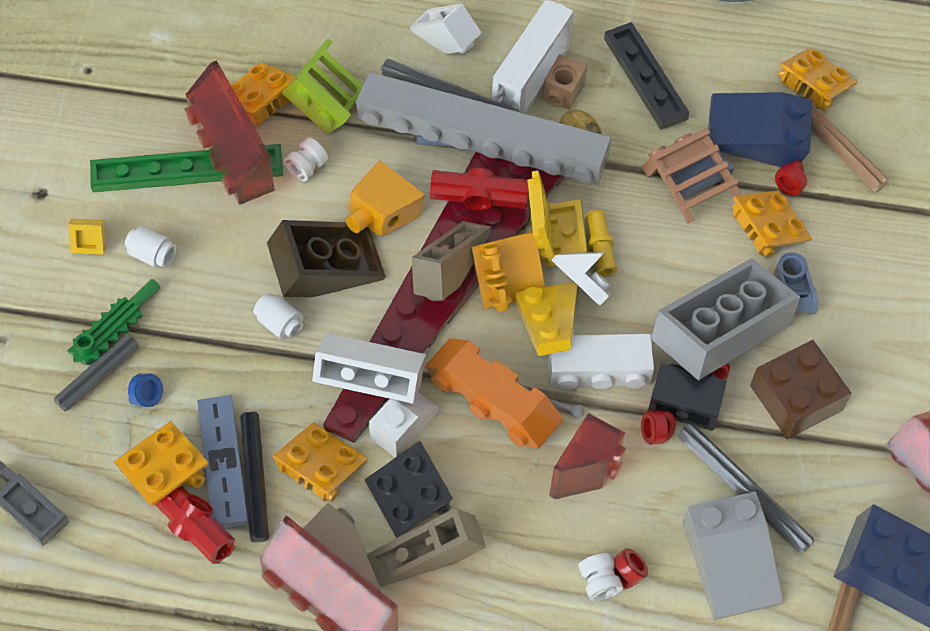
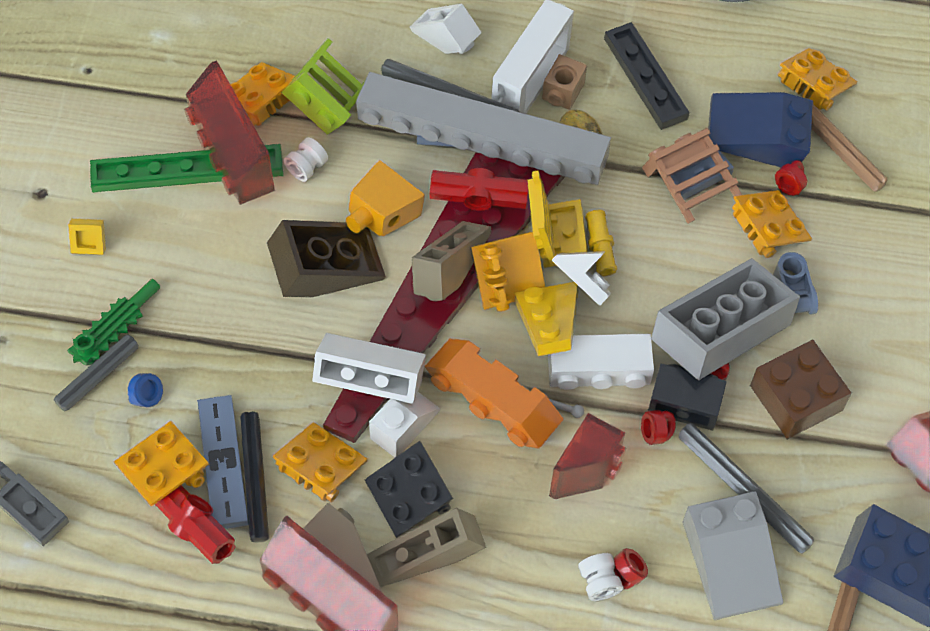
white brick [125,225,177,268] -> none
white brick [253,293,303,340] -> none

